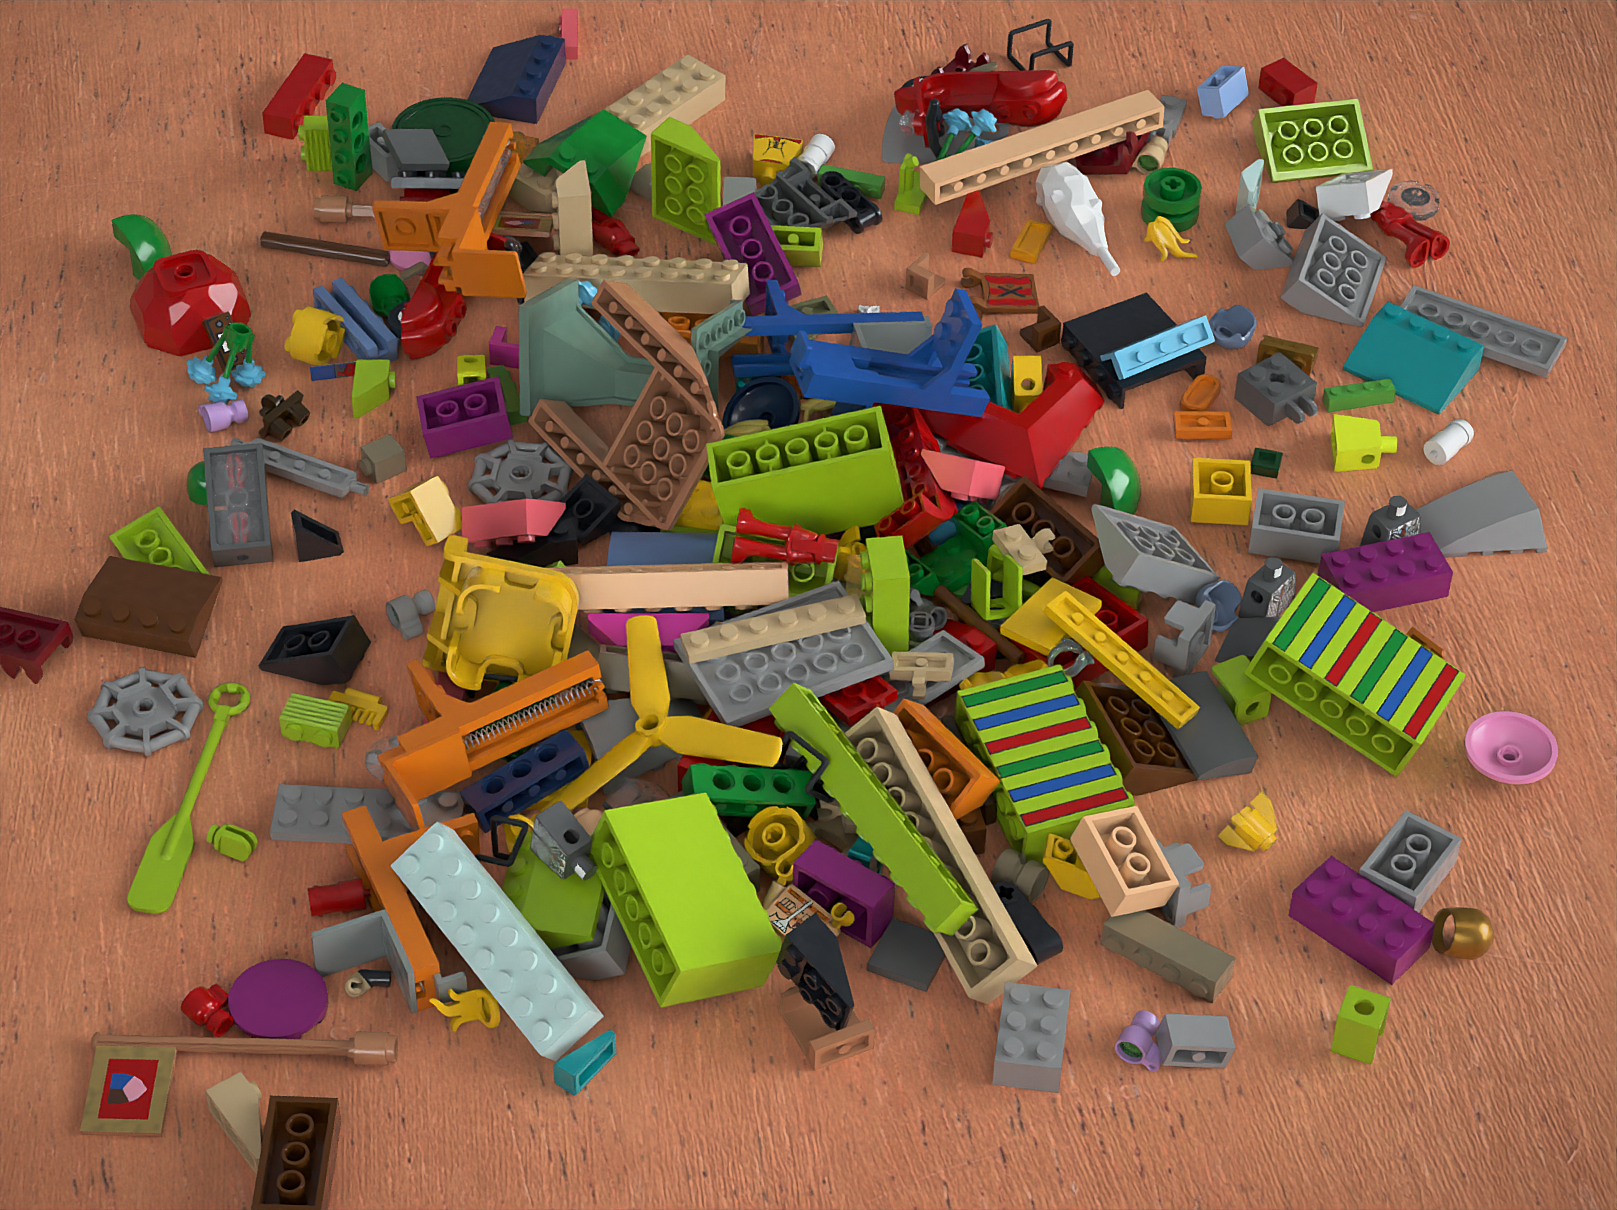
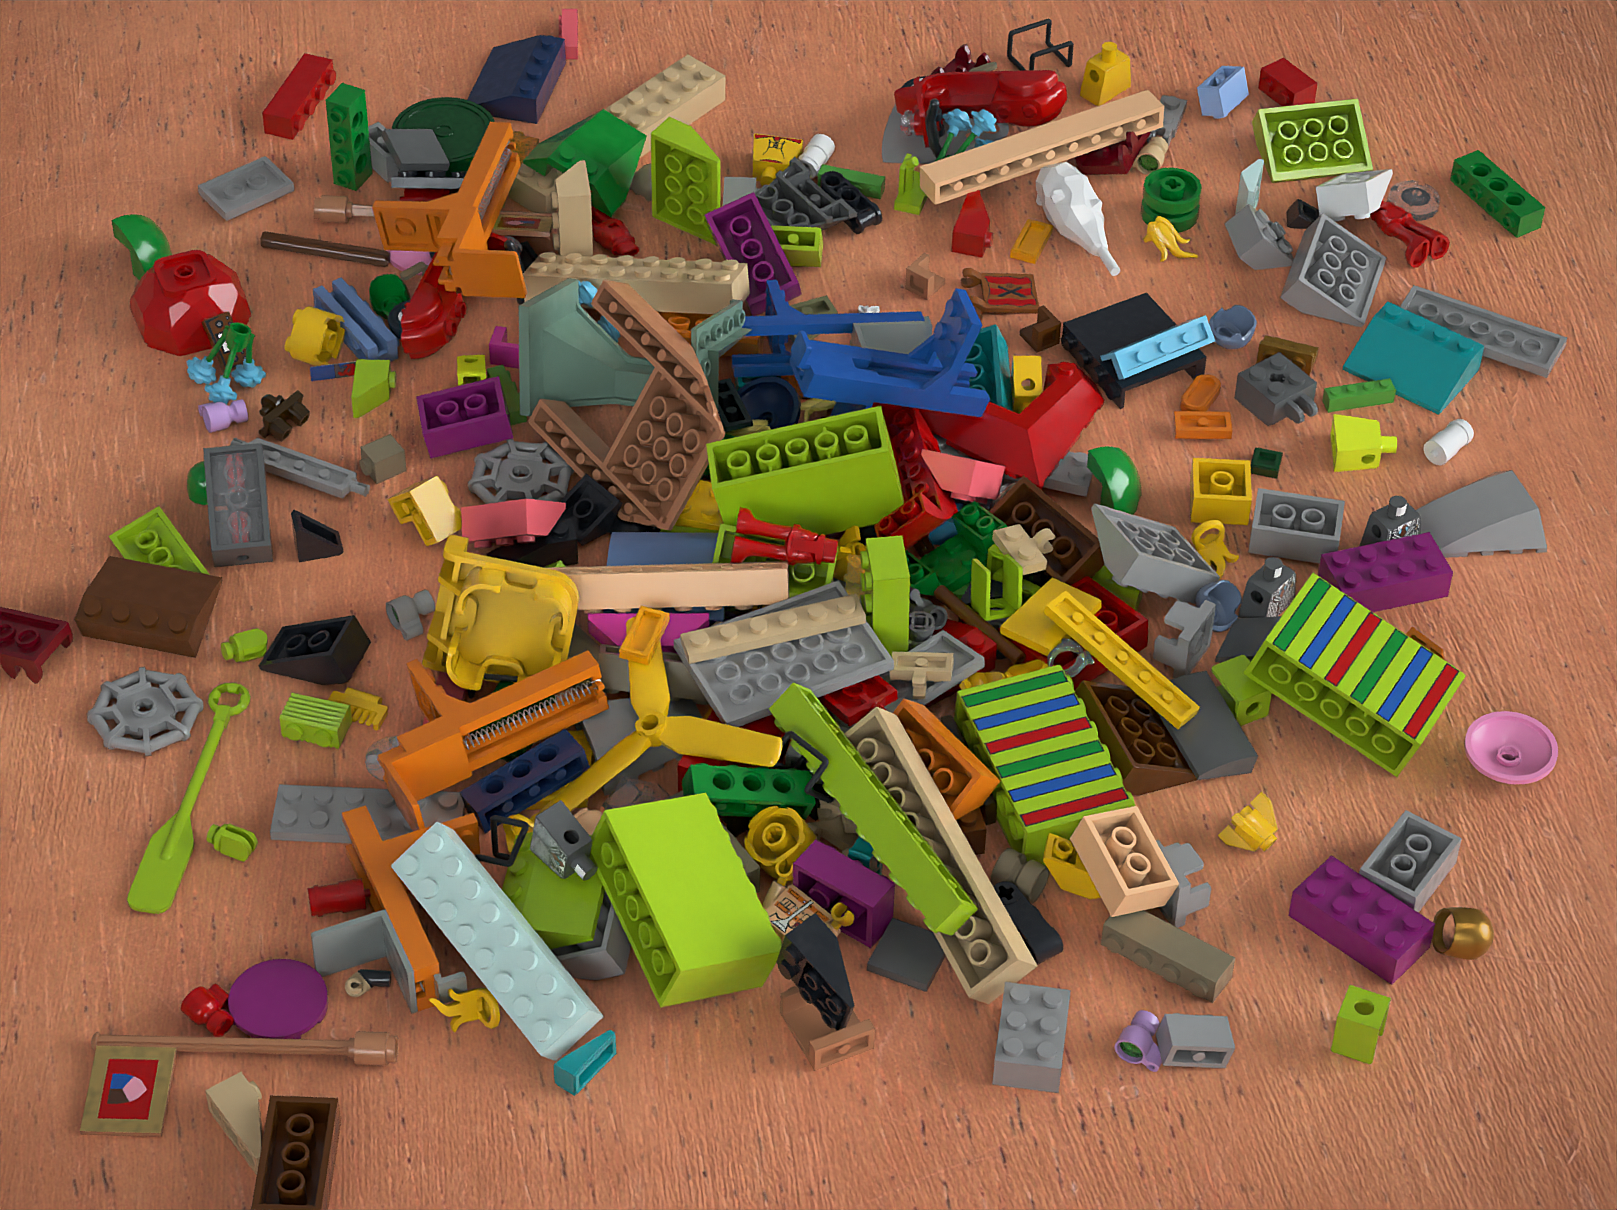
lime brick [298,116,332,172] -> none
none -> light grey plate [198,156,294,221]
none -> lime arm [221,628,268,662]
none -> light orange tile [619,606,670,665]
none -> black slope [718,378,753,432]
none -> yellow torso [1080,42,1131,107]
none -> yellow piece [1191,520,1239,581]
none -> green brick [1450,150,1546,238]

